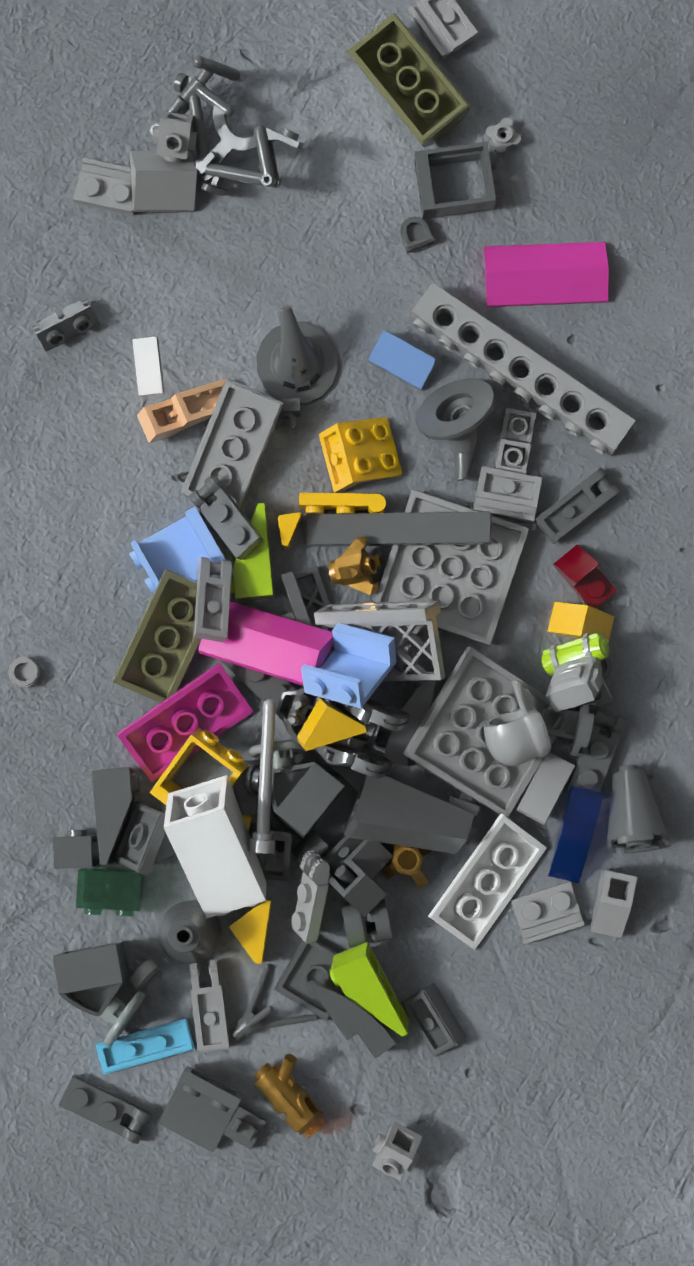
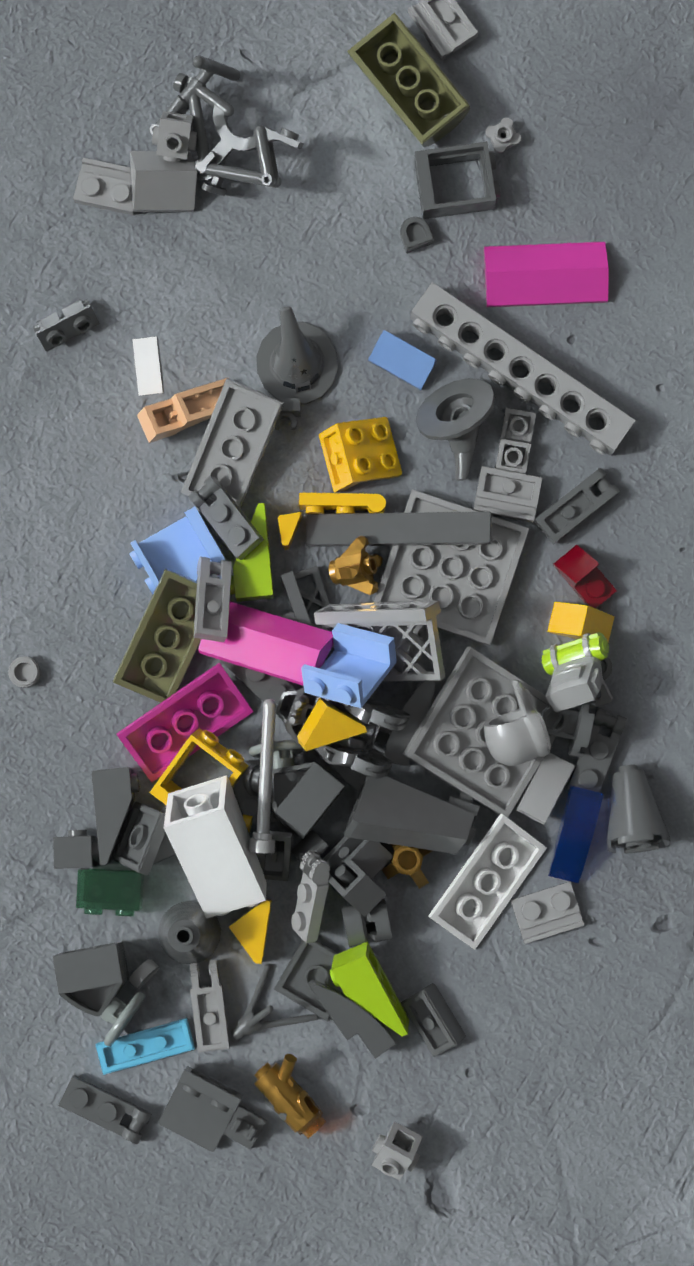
light grey slope [590,870,637,938] -> none

